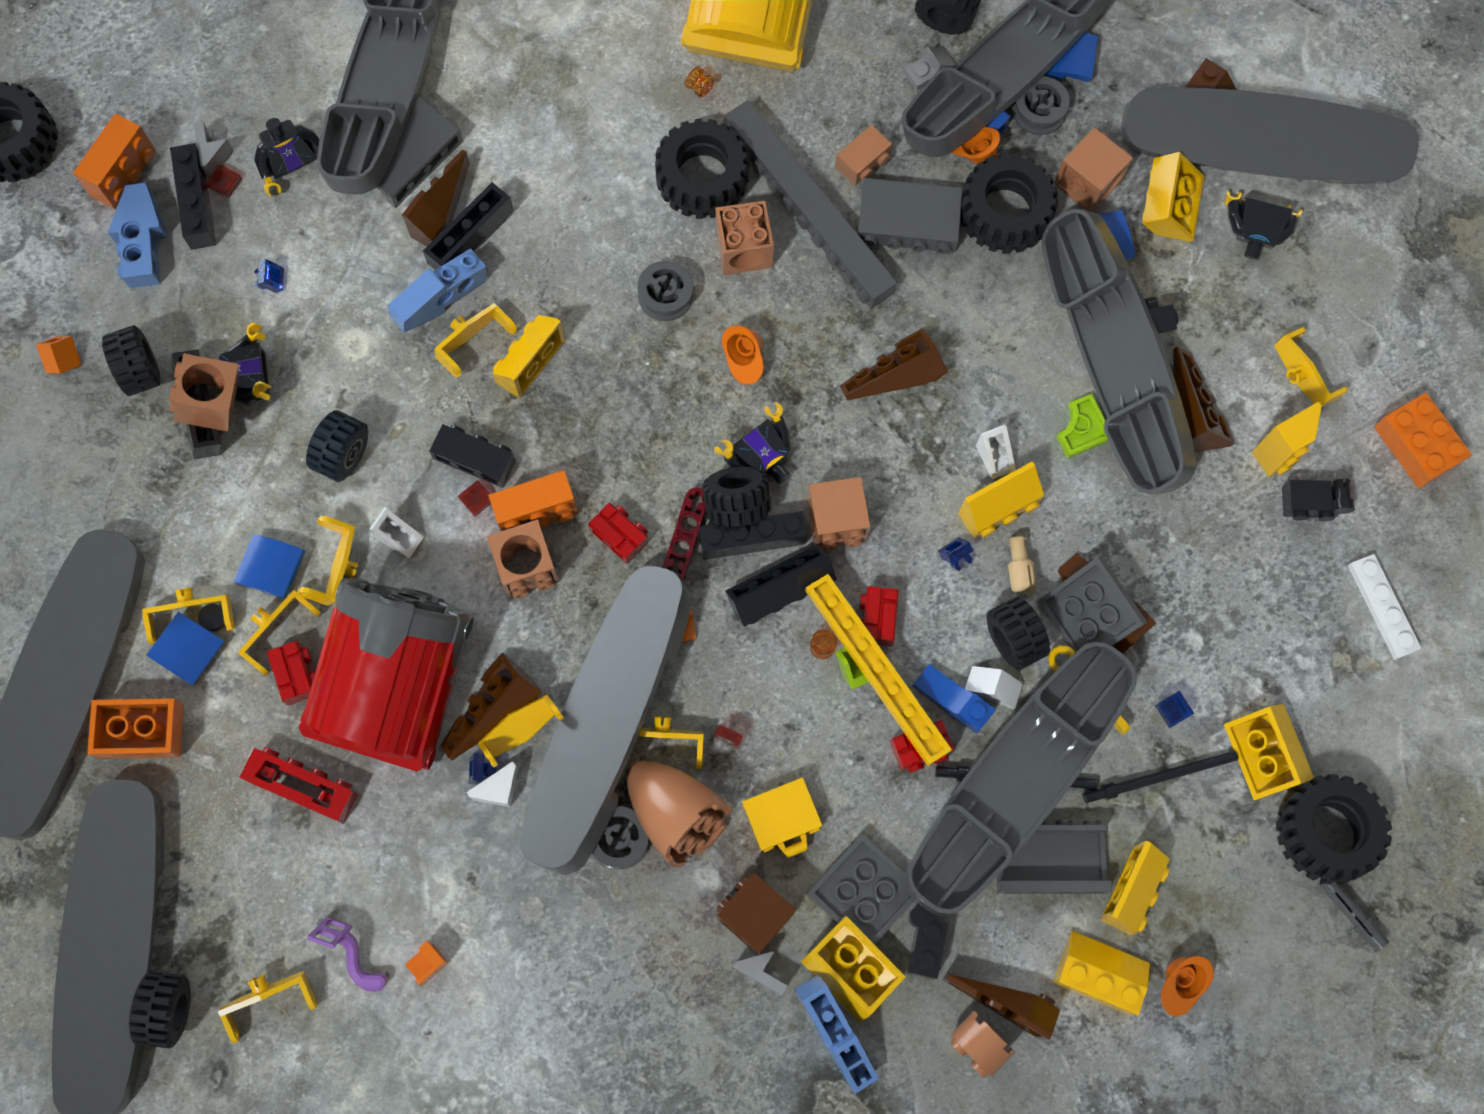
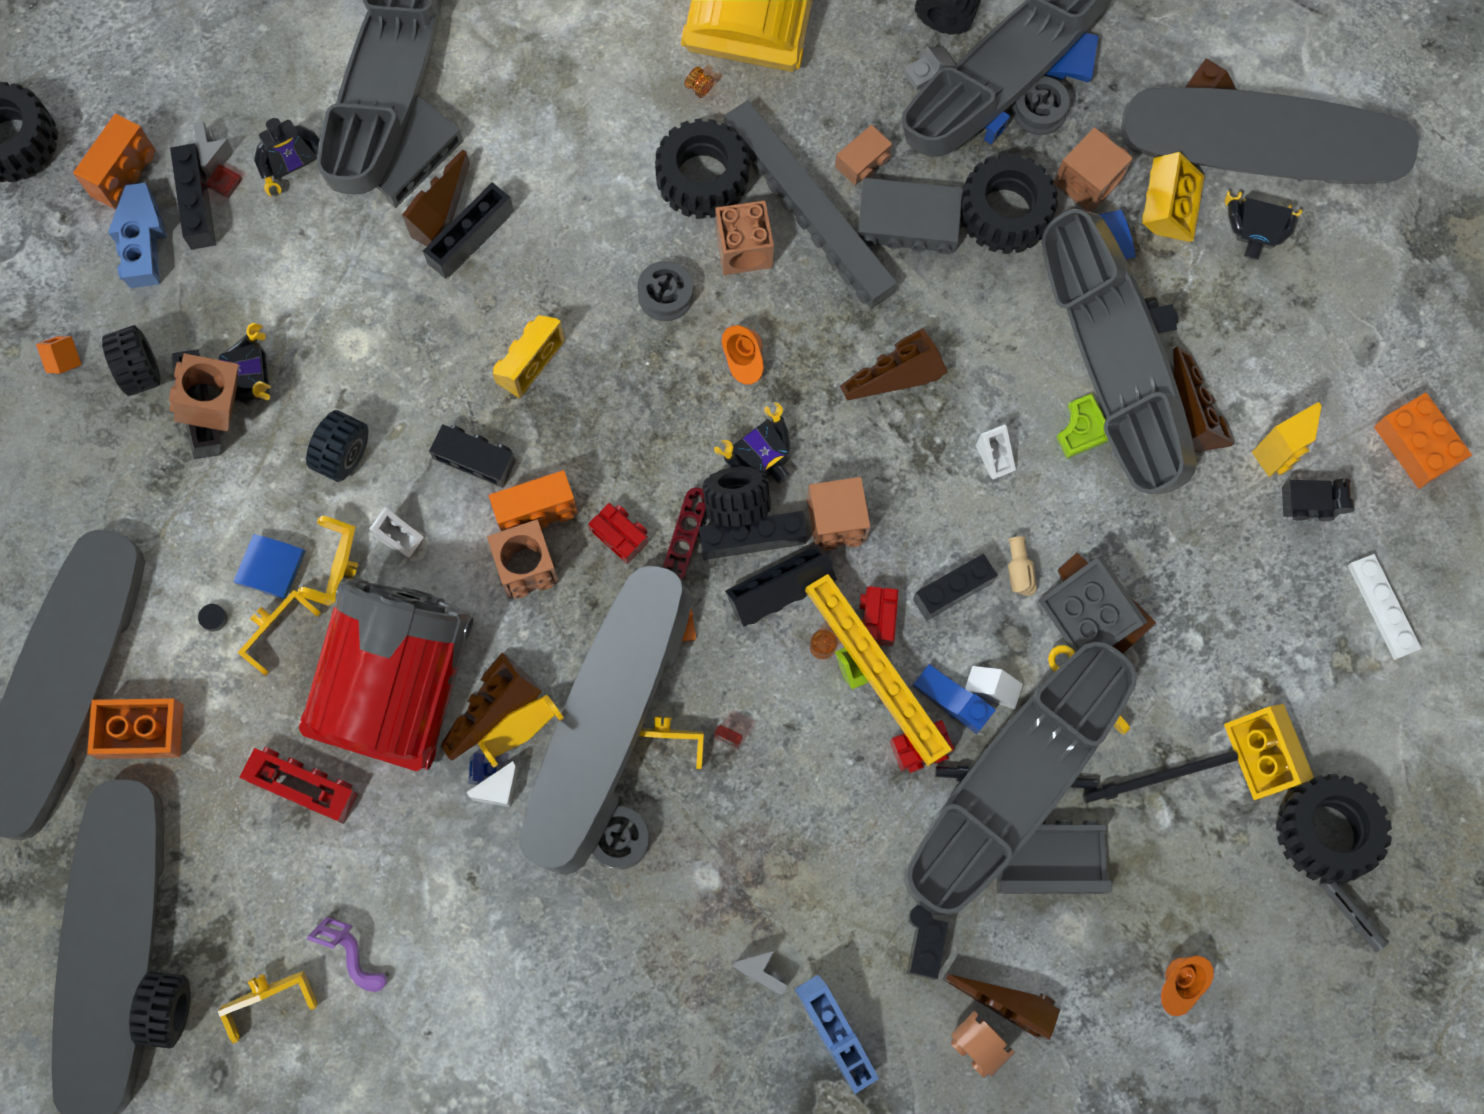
yellow piece [142,587,234,644] -> none
blue slope [146,611,224,685] -> none
clear blue tile [254,259,284,293] -> none
red brick [267,641,315,706] -> none
medium blue brick [388,248,486,333] -> none
orange panel [406,941,449,986] -> none
yellow piece [434,303,517,378] -> none
clear red tile [457,480,491,517] -> none
nougat cylinder [626,760,732,868] -> none
reddish brown brick [717,872,797,955] -> none
yellow piece [741,777,822,858] -> none
yellow slope [801,916,906,1023] -> none
dark grey plate [807,833,915,945] -> none
clear blue tile [938,537,974,571] -> none
orange piece [951,127,1000,165] -> none
yellow slope [958,461,1044,539] -> none
black tyre [986,596,1050,670] -> none
yellow slope [1052,931,1150,1016] -> none
yellow slope [1100,841,1170,935] -> none
clear blue tile [1155,691,1195,729] -> none
yellow piece [1274,327,1349,408] -> none
none -> black brick [913,553,998,621]

